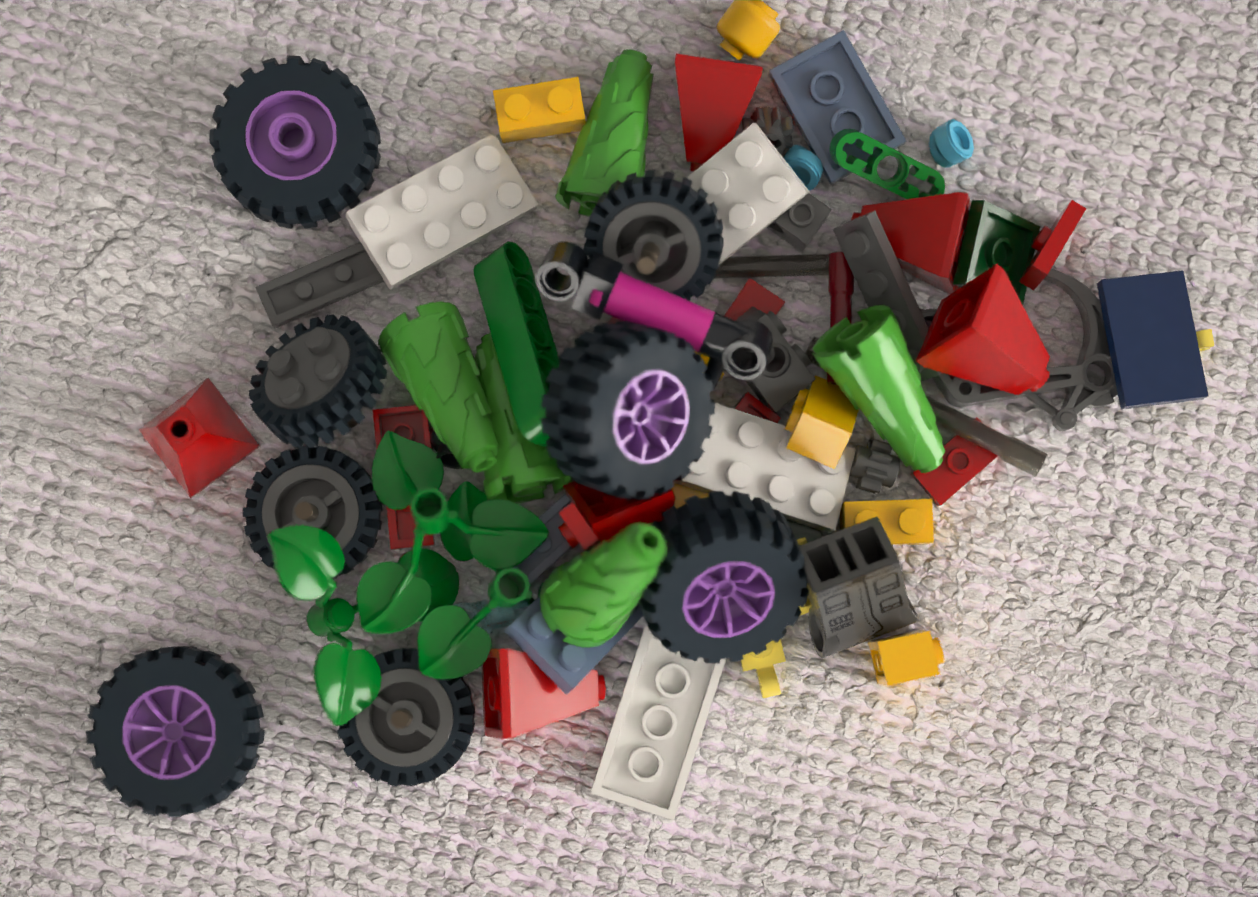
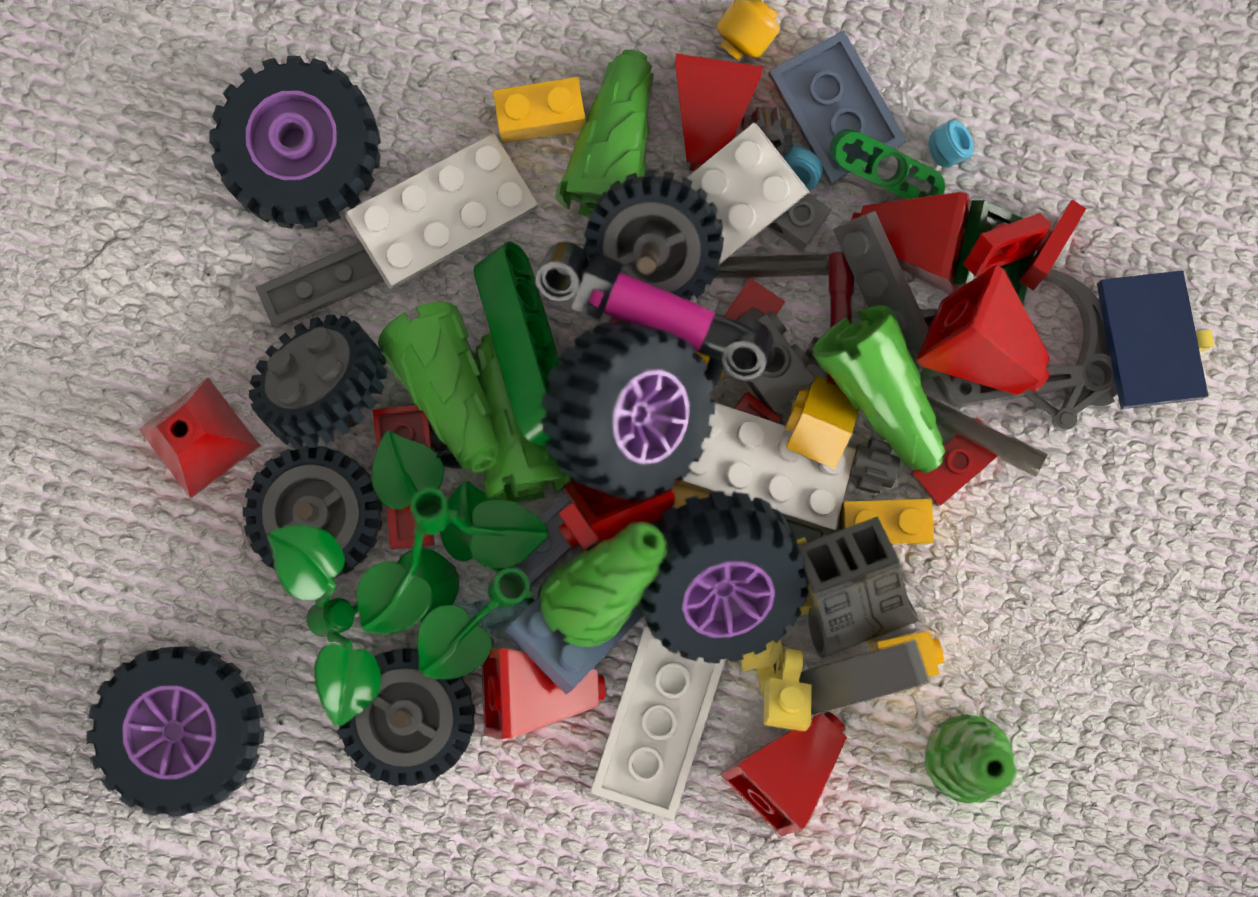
none -> red slope [720,711,847,836]
none -> light yellow plate [763,648,812,732]
none -> dark grey tile [799,639,930,715]
none -> bright green cone [925,715,1017,804]
none -> red plate [964,213,1051,276]

